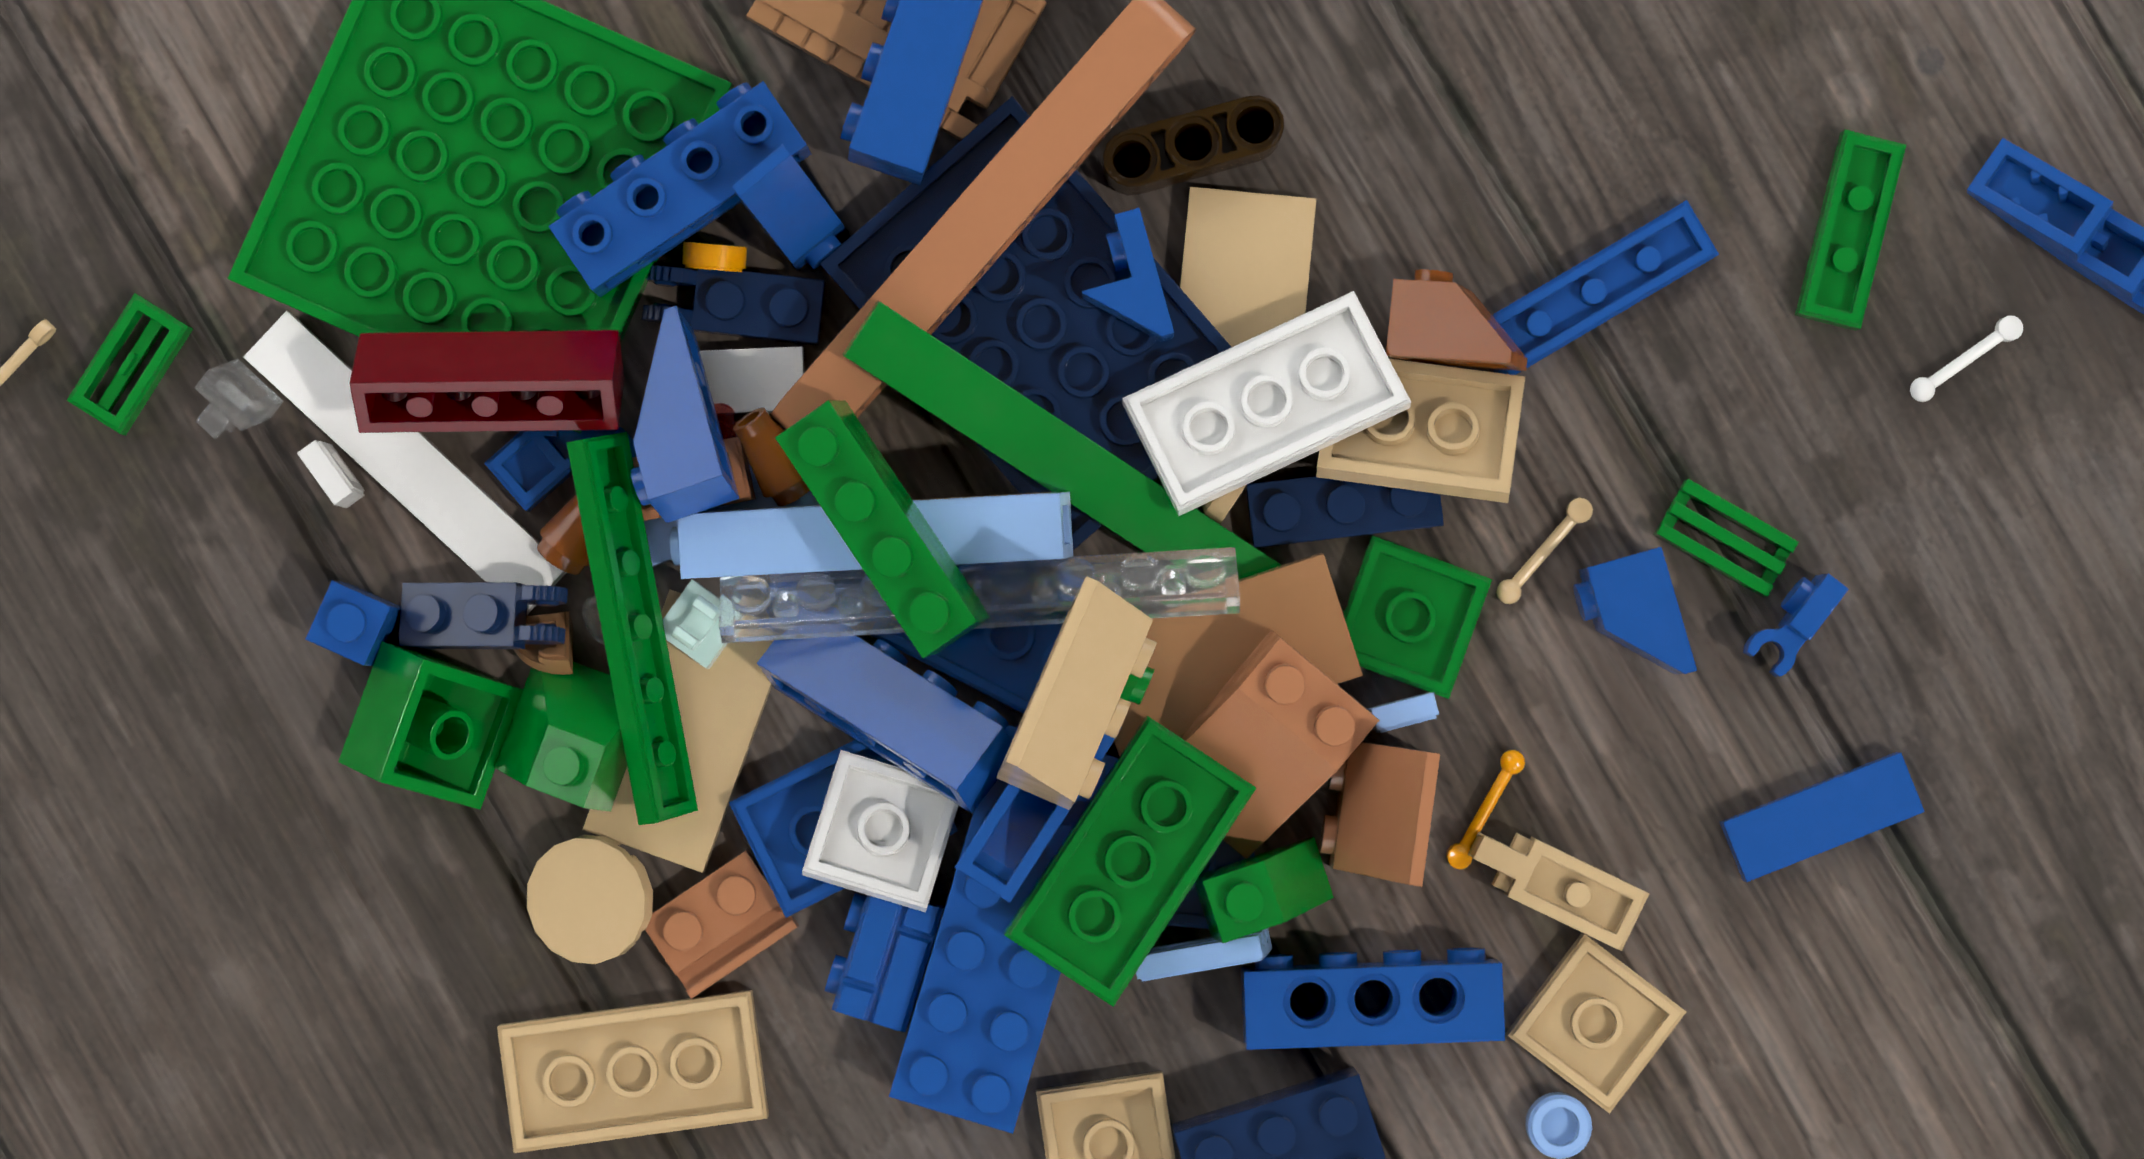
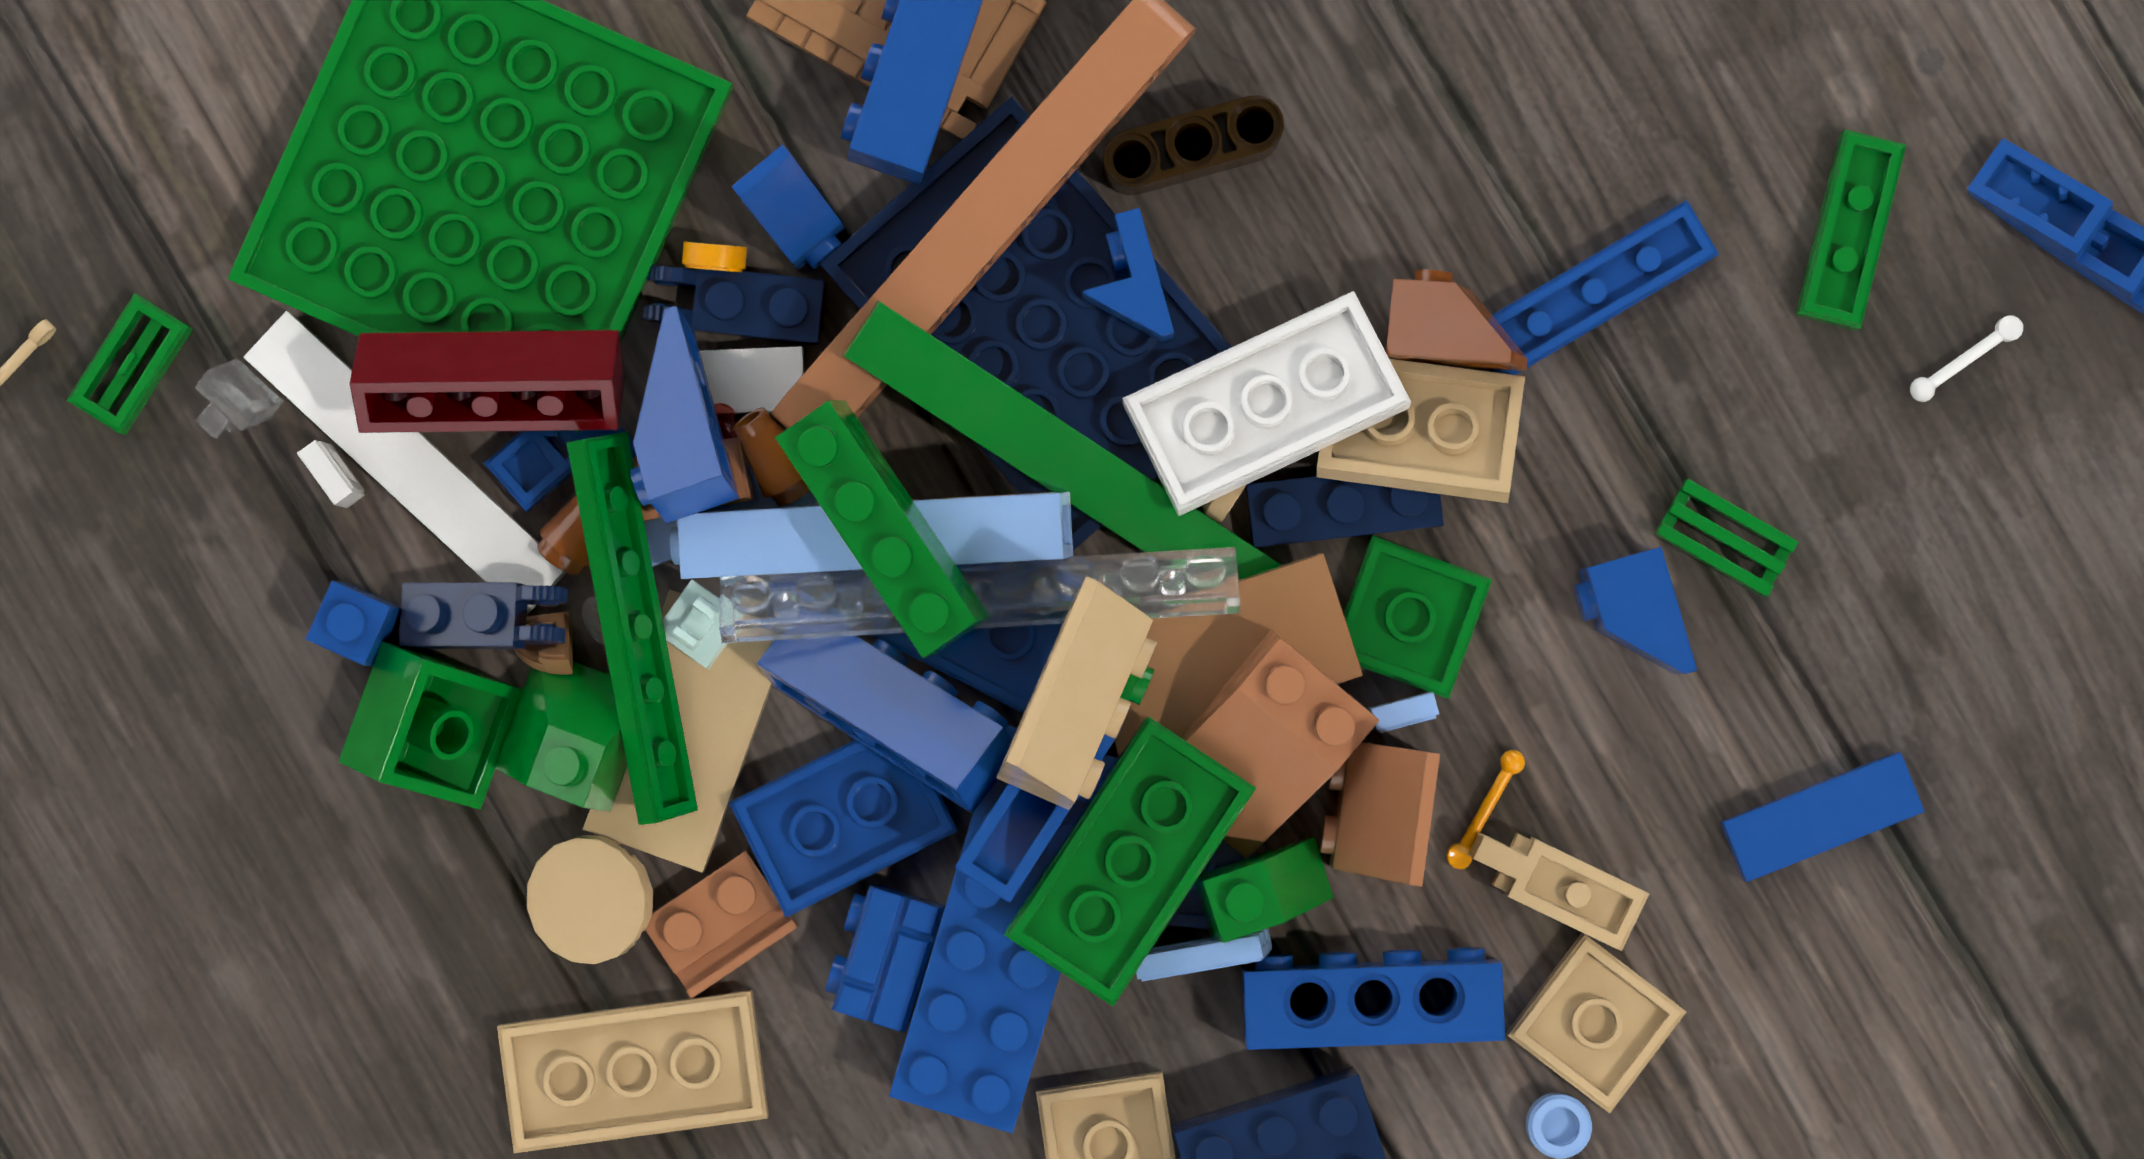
blue brick [548,81,812,297] -> none
white tile [802,750,959,913] -> none
tan tile [1180,187,1316,347] -> none
tan hinge [1496,498,1593,604] -> none
blue plate [1743,573,1849,677] -> none

